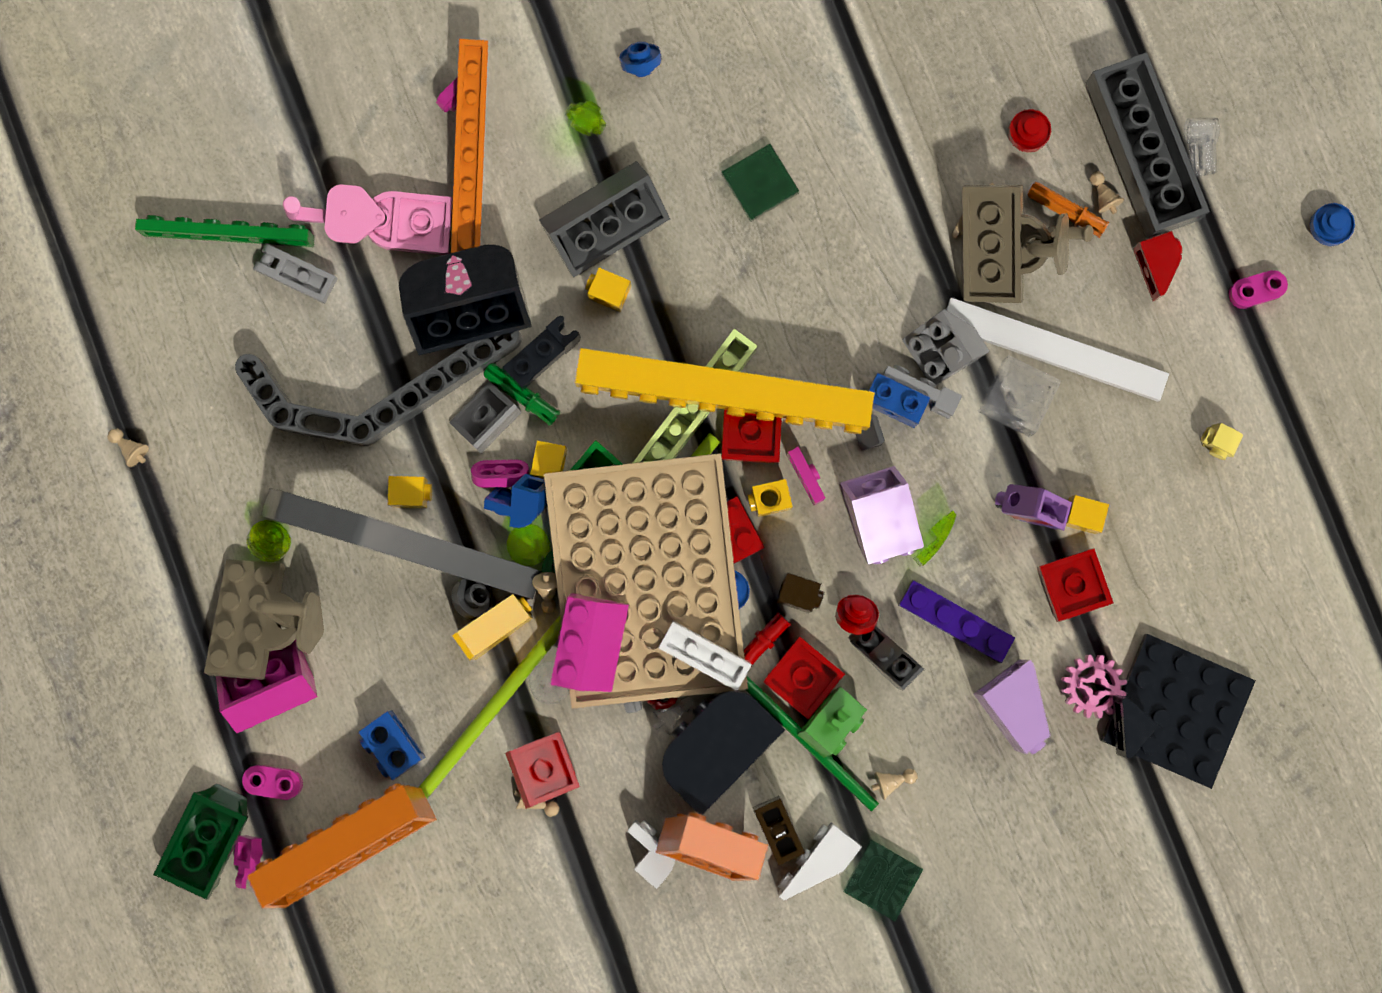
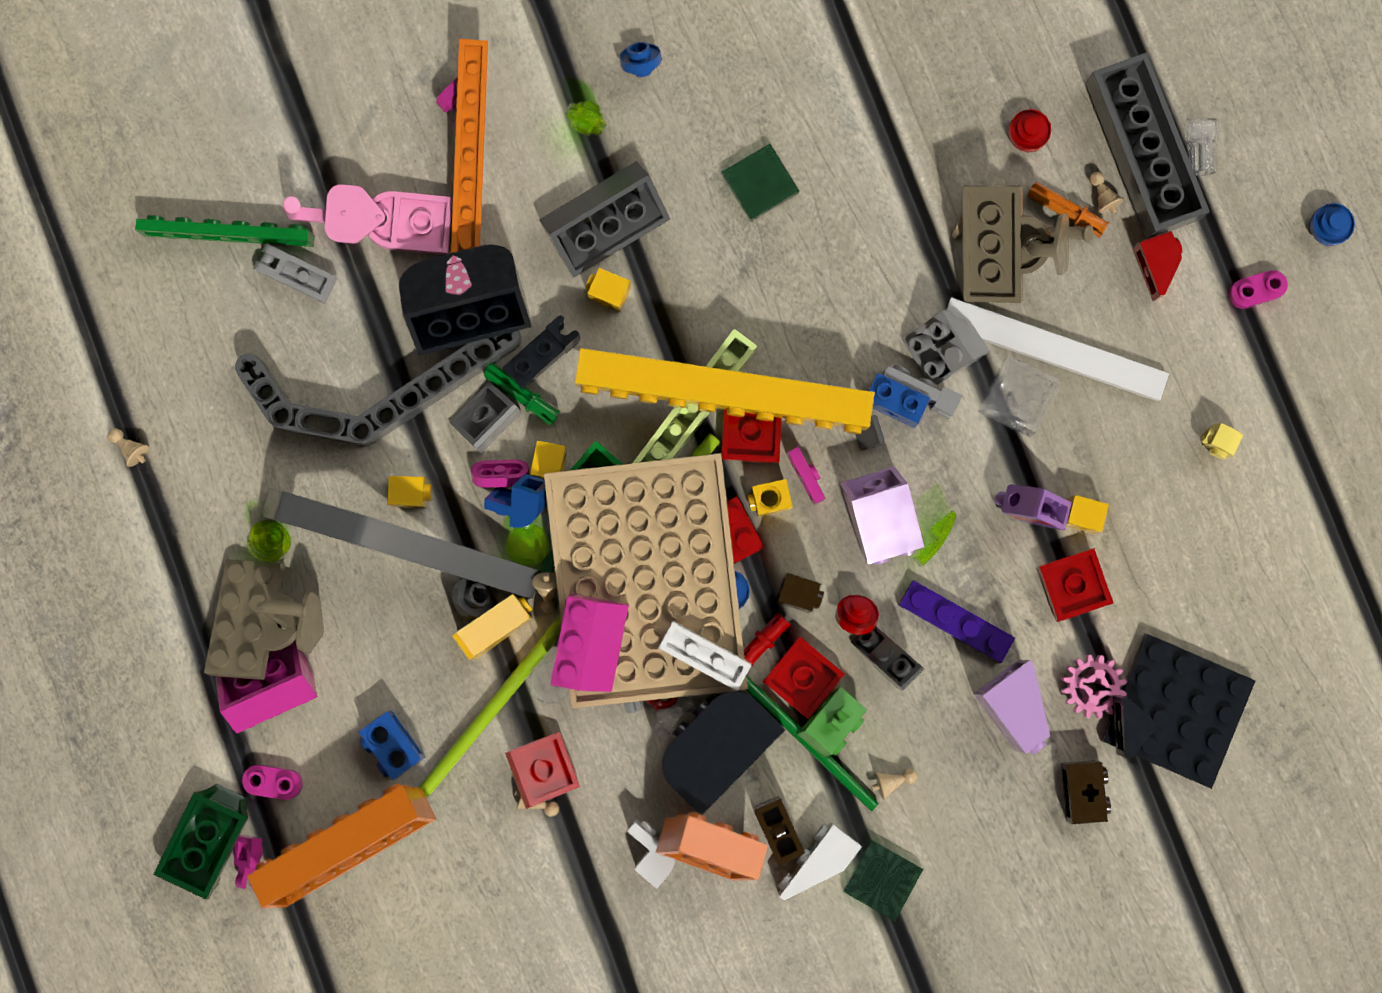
none -> dark brown brick [1061,760,1111,824]

